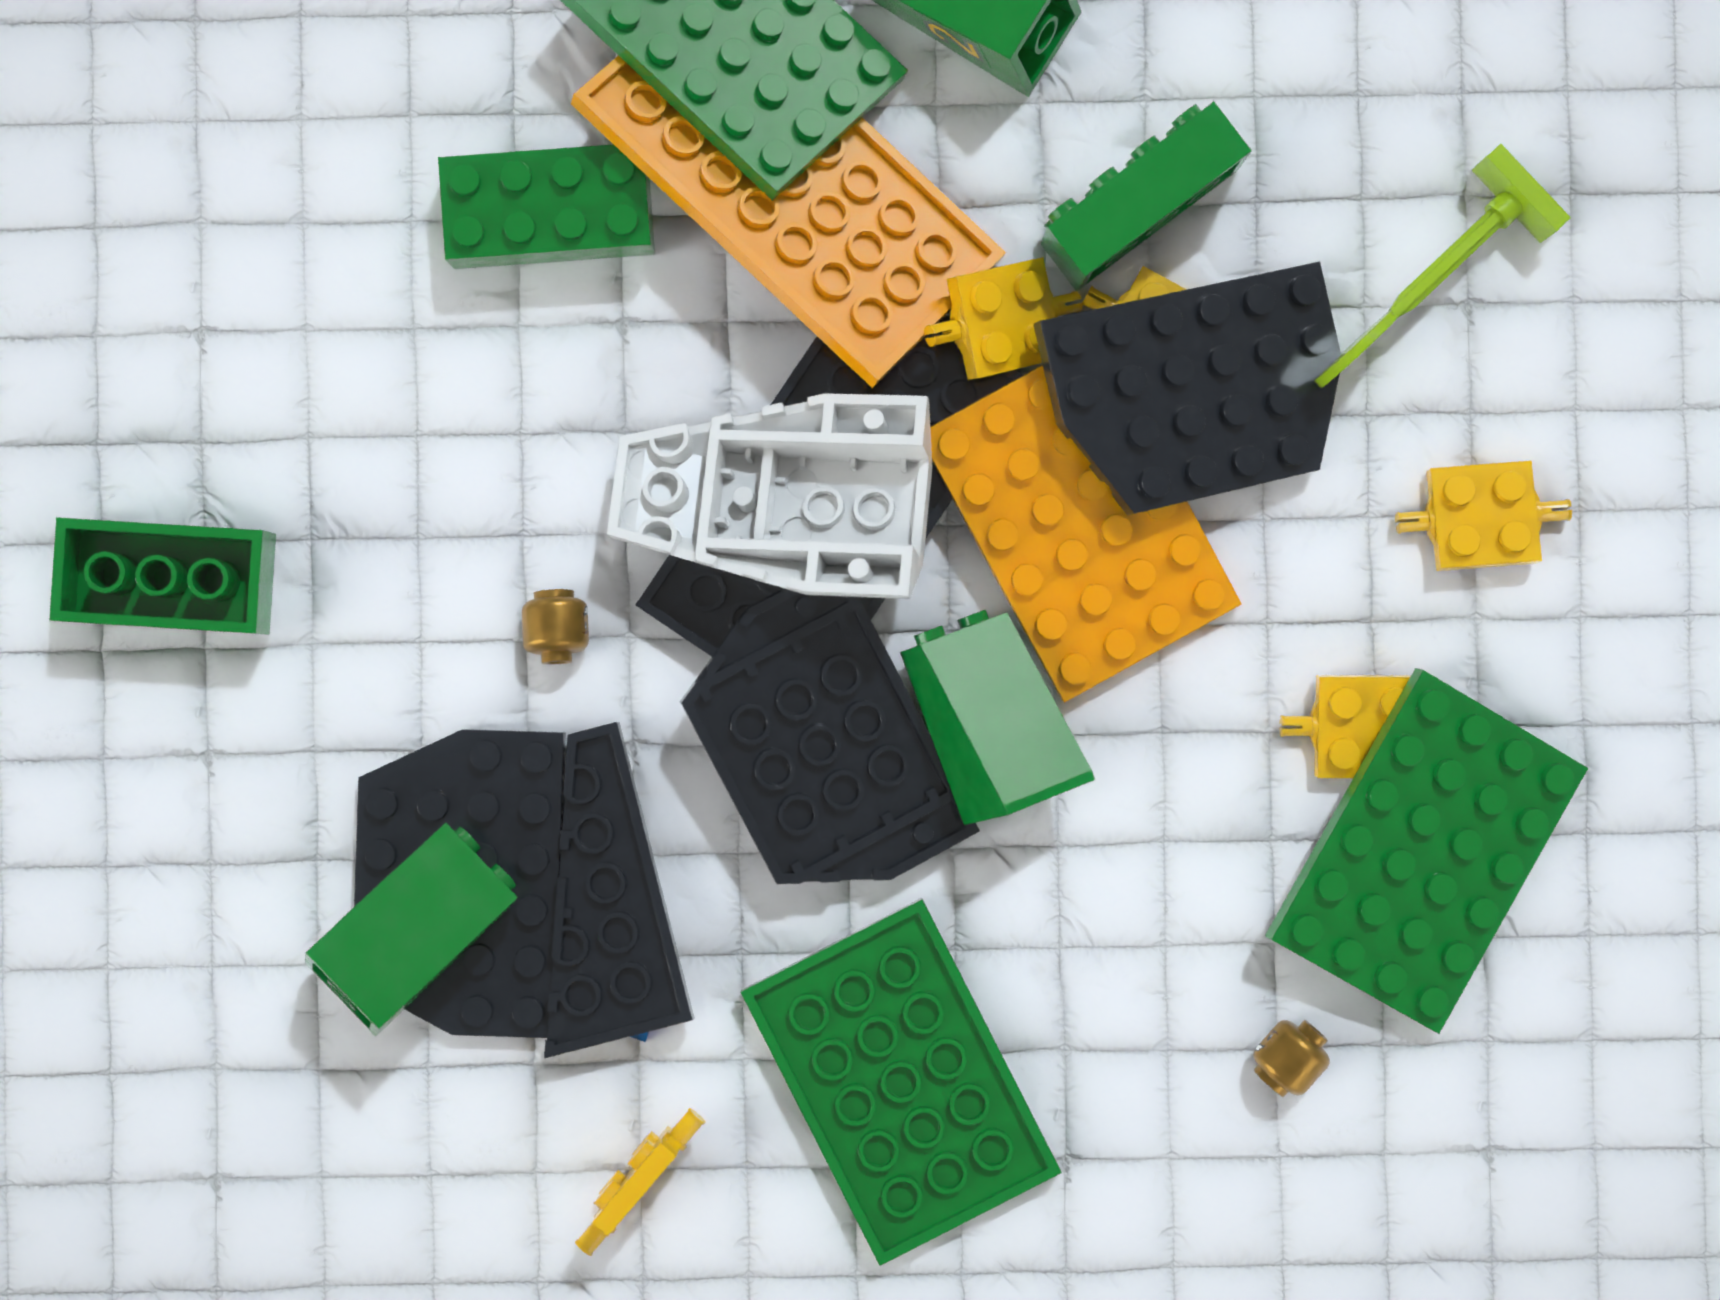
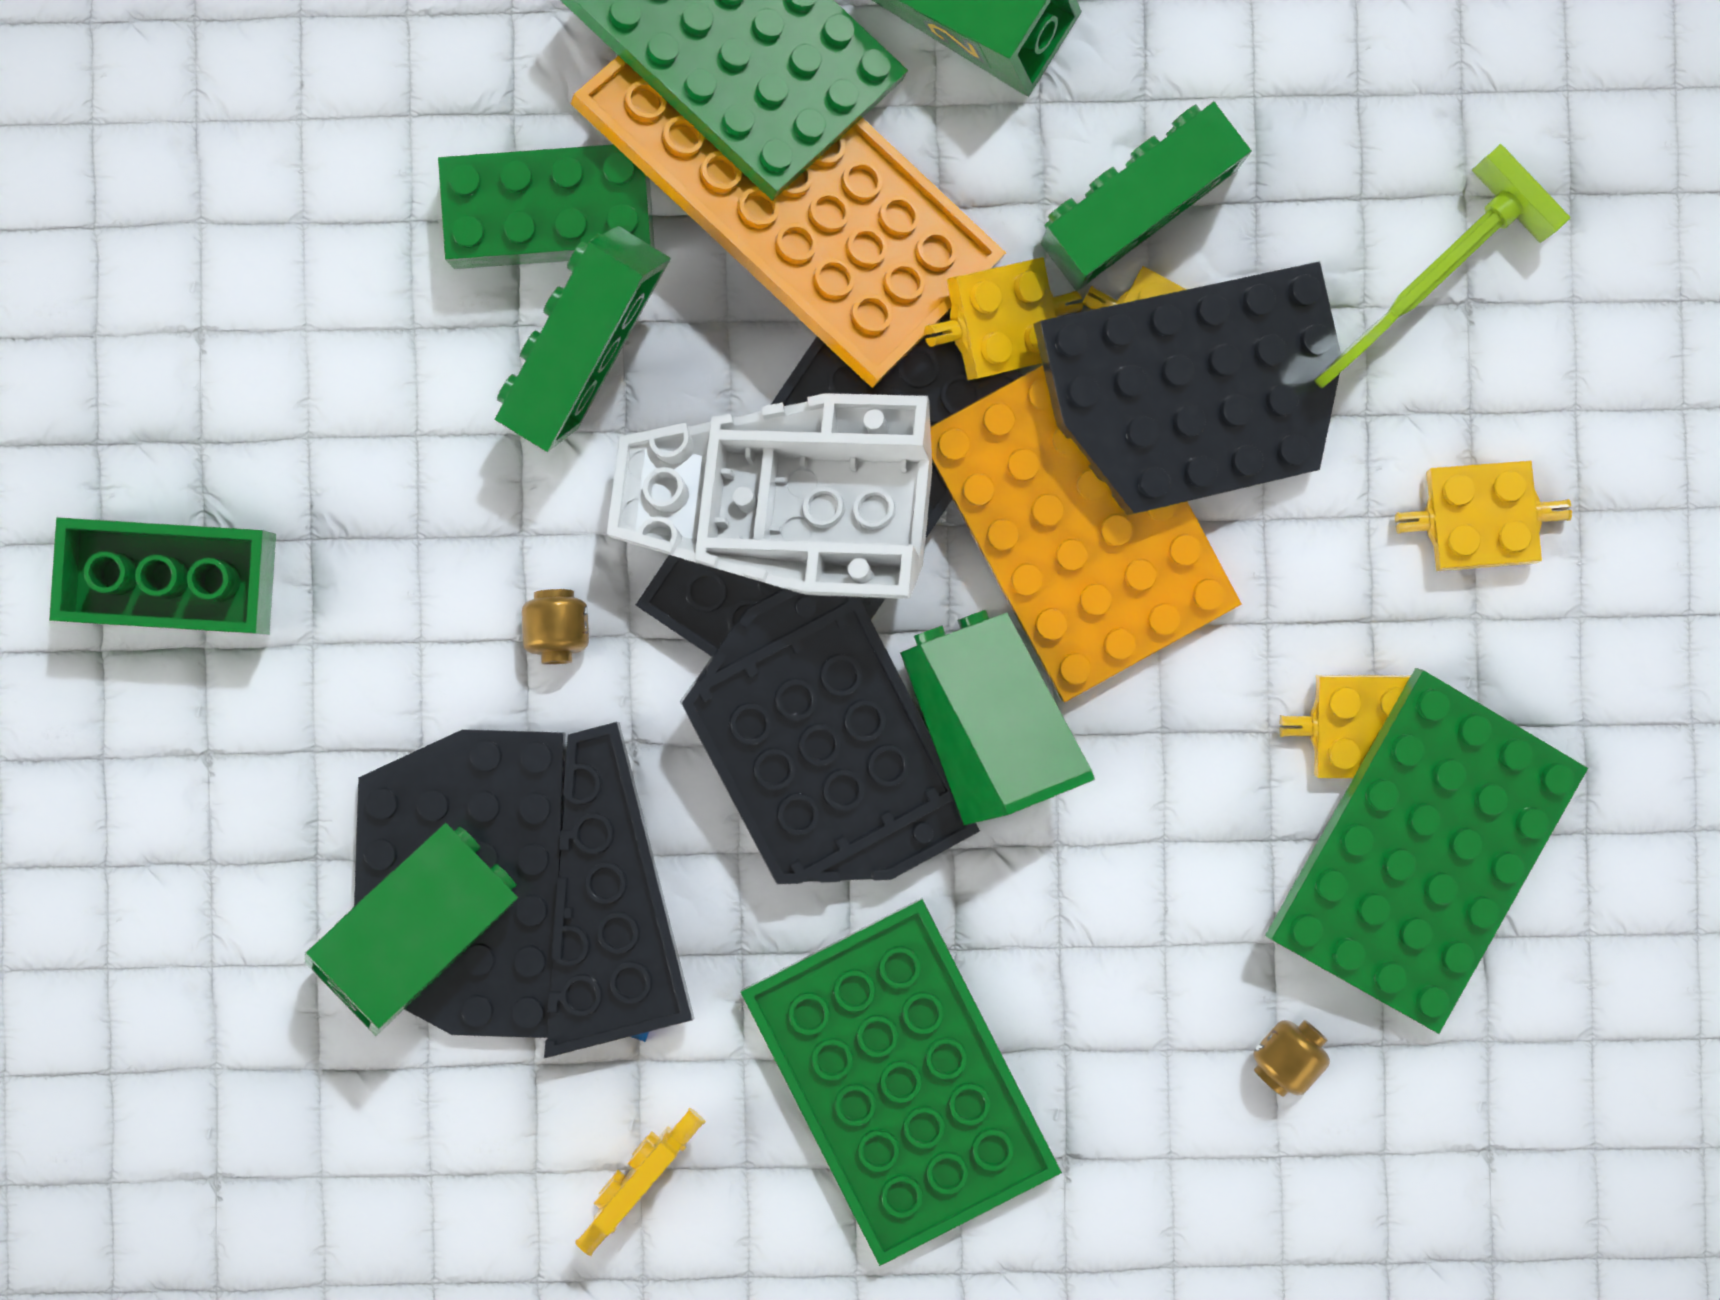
none -> green brick [494,226,671,452]

